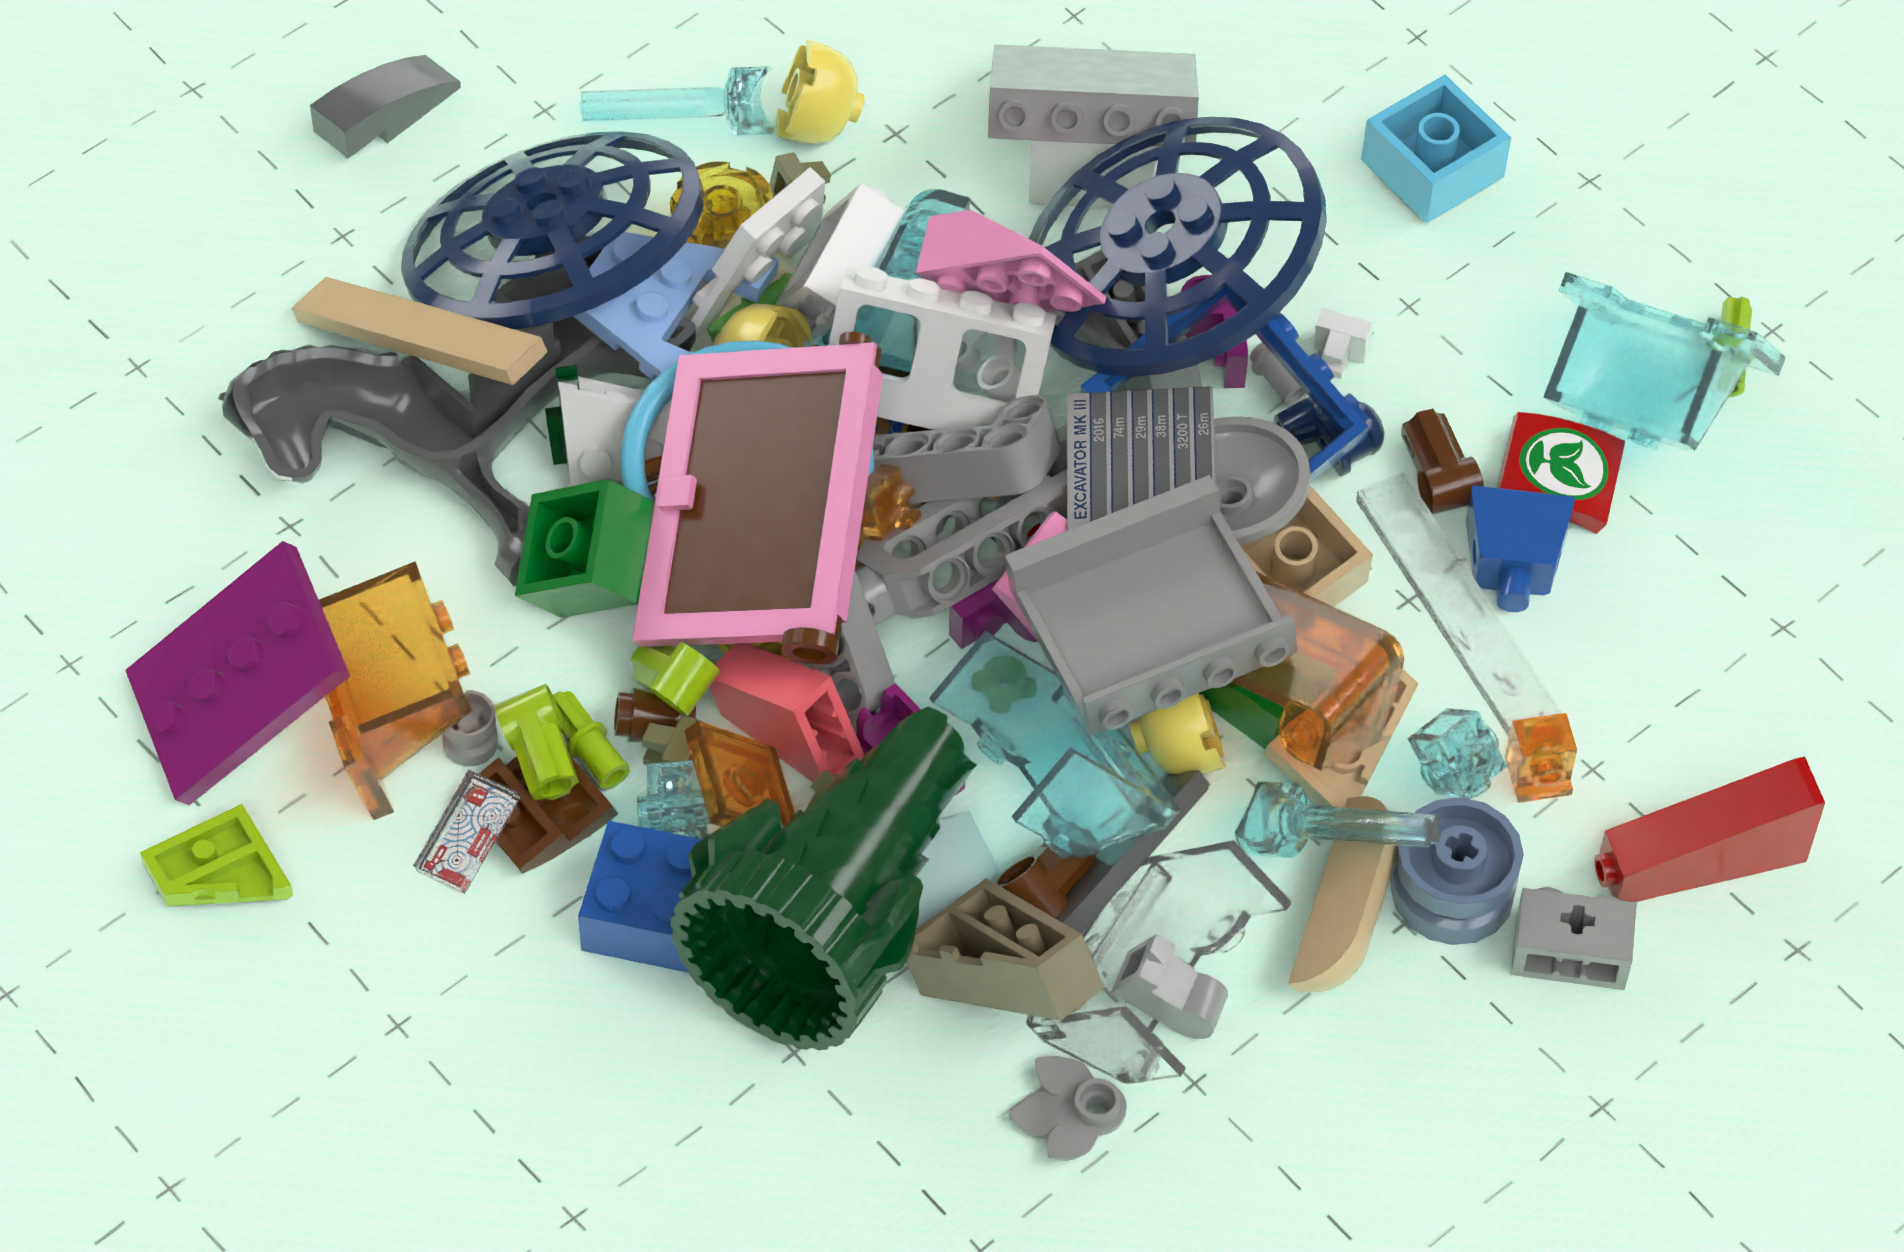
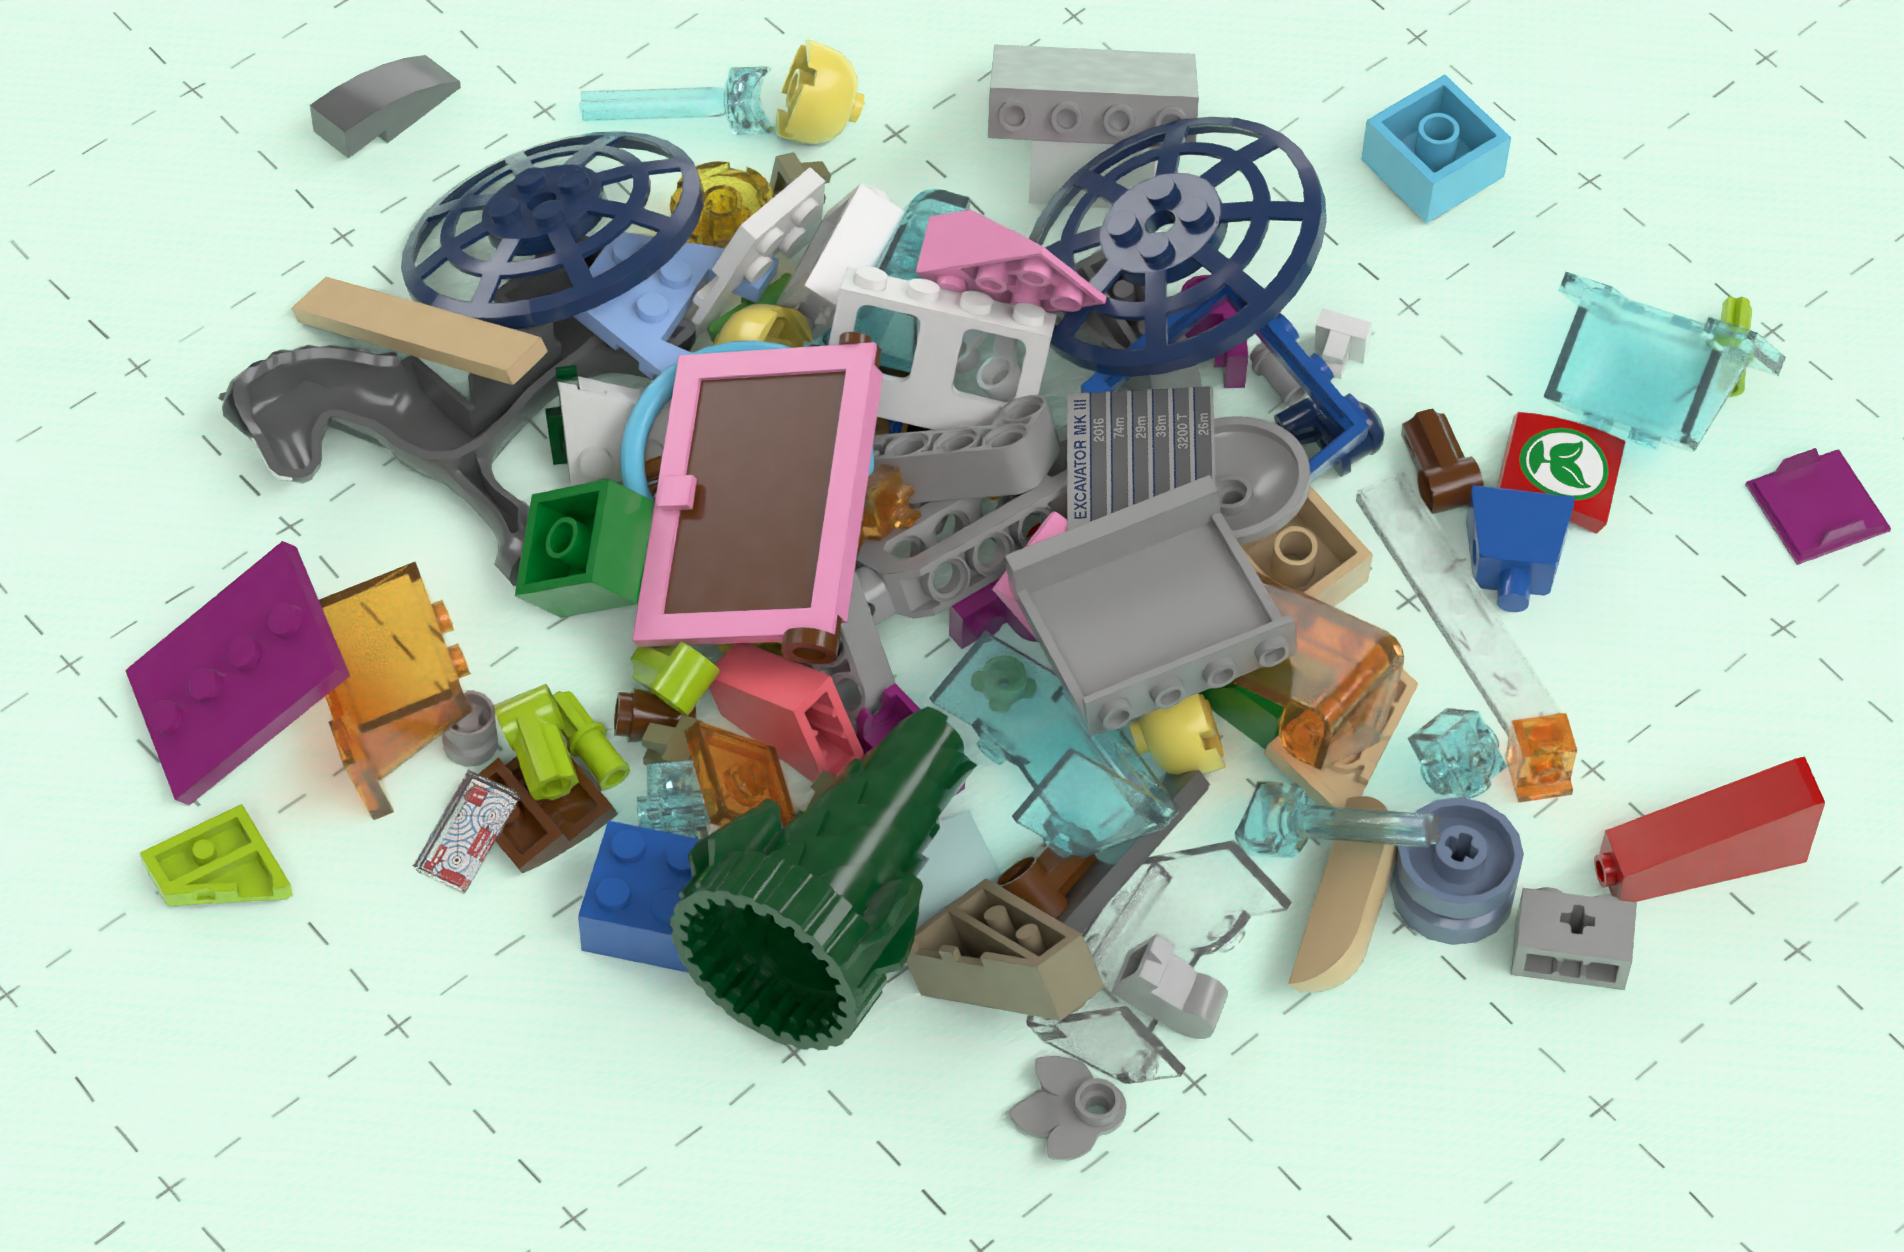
none -> magenta piece [1745,448,1891,565]

